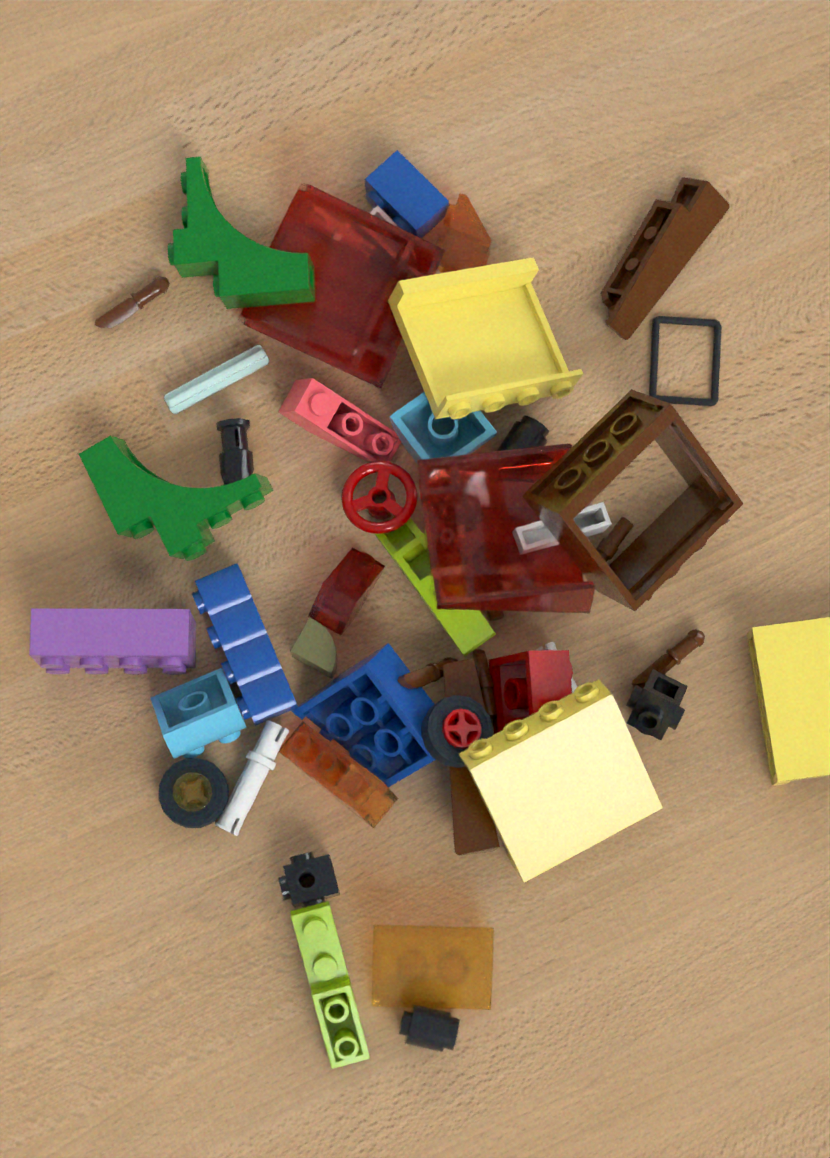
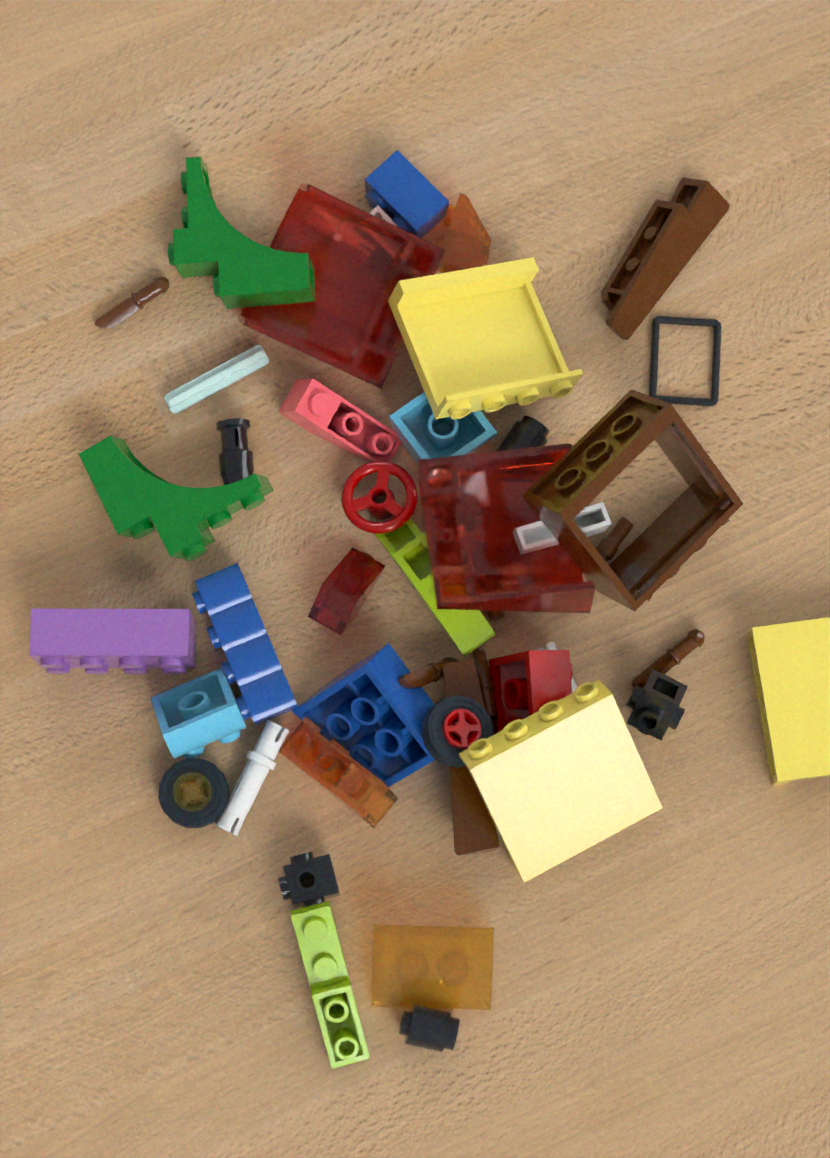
olive brick [290,617,337,679] -> none

